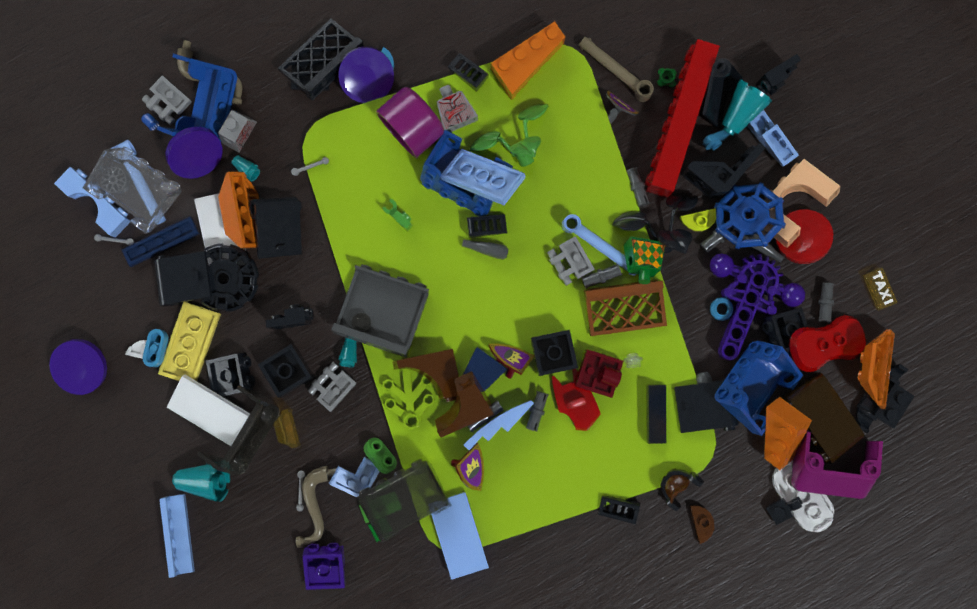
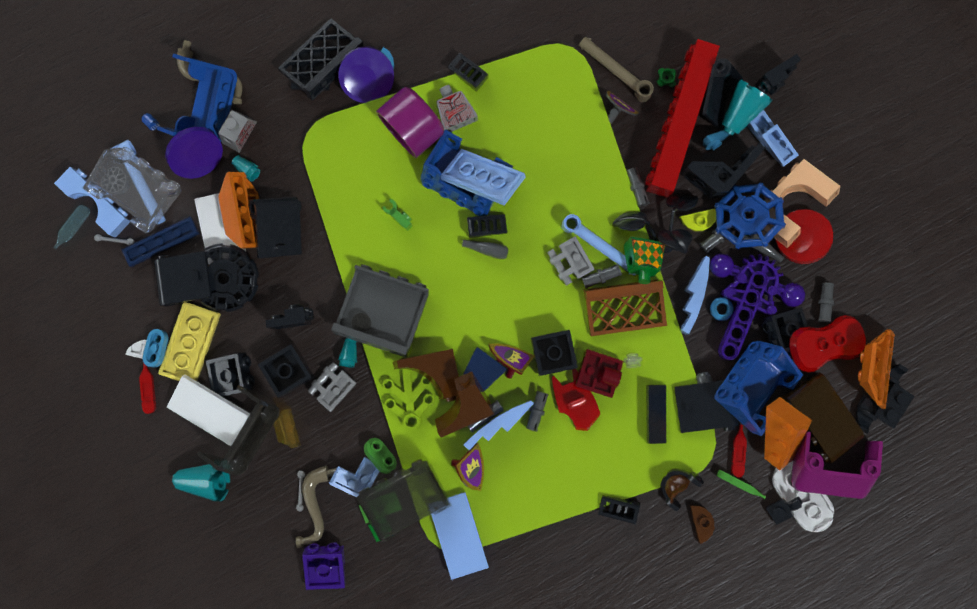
dark purple piece [49,339,107,395] -> none
light grey plate [142,76,192,125] -> none
light blue fence [160,494,195,578] -> none
light grey hinge [291,157,329,176] -> none
bright green plant [470,104,548,167] -> none
orange wedge [491,21,565,100] -> none
clear yellow tile [863,268,898,310] -> none
none -> clear light blue piece [53,205,90,249]
none -> red piece [139,362,156,414]
none -> light blue slope [680,256,710,335]
none -> bright green piece [716,470,766,499]
none -> red piece [731,424,747,478]

